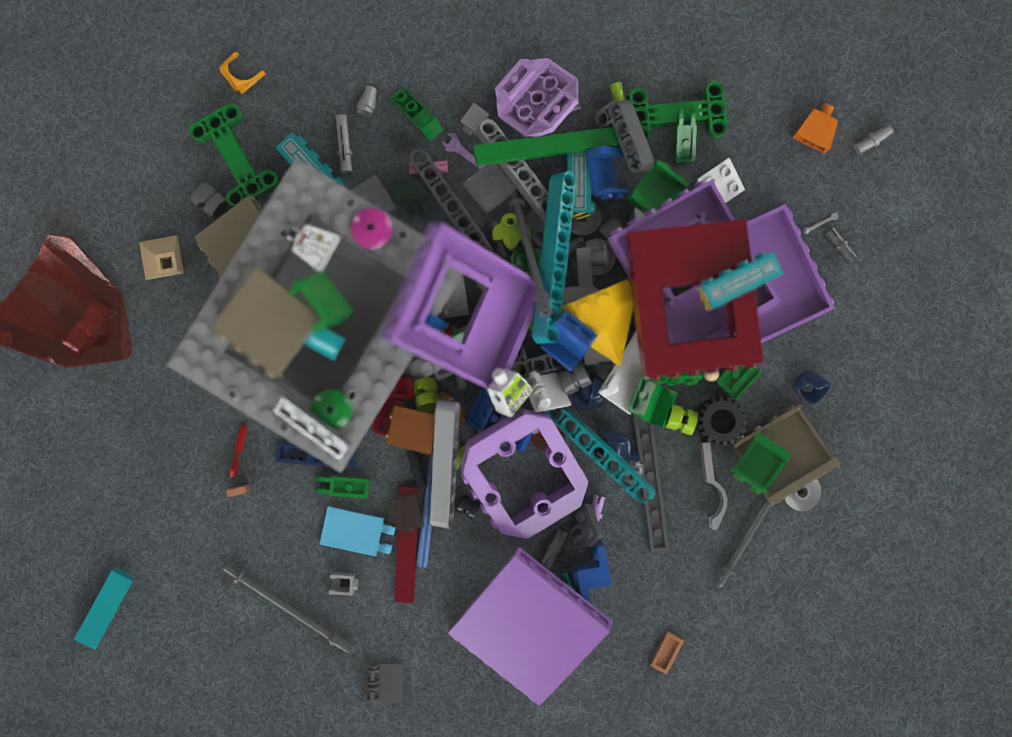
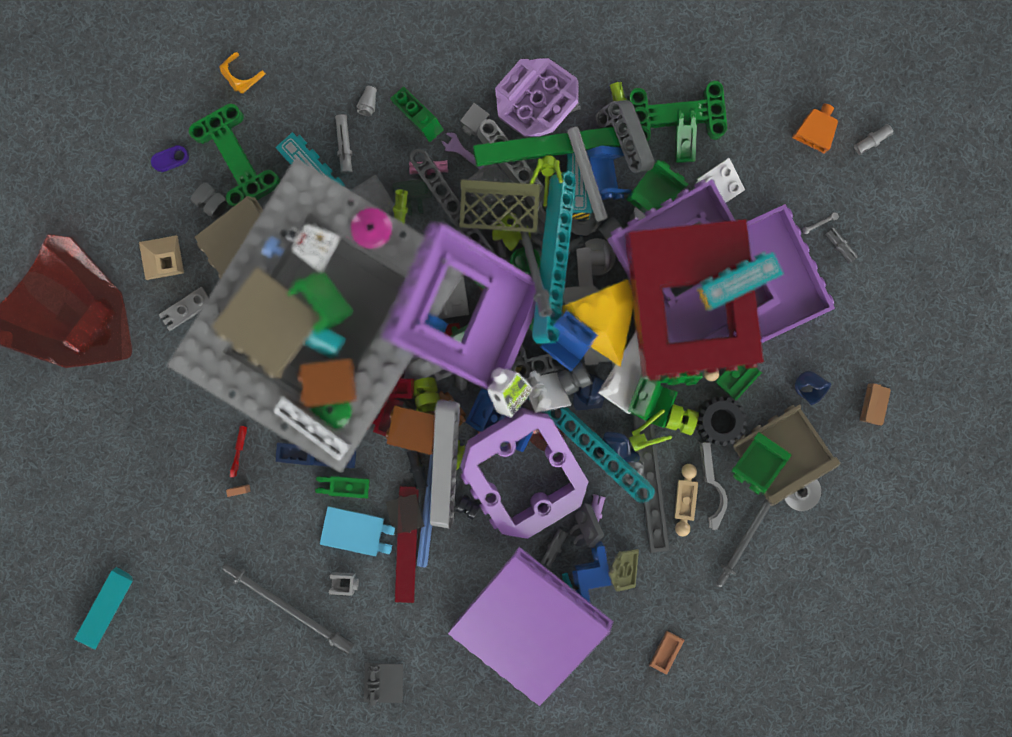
none -> dark purple piece [151,145,189,172]
none -> light grey hinge [159,287,209,331]
none -> medium blue tile [262,236,284,258]
none -> dark orange panel [298,359,358,407]
none -> lime pin [392,189,408,224]
none -> olive fence [459,180,541,232]
none -> lime plant [530,155,563,207]
none -> light grey axle [567,127,607,221]
none -> olive tile [608,549,639,592]
none -> lime plant [629,409,672,452]
none -> tan plate [674,464,698,536]
none -> medium nougat panel [860,383,891,426]

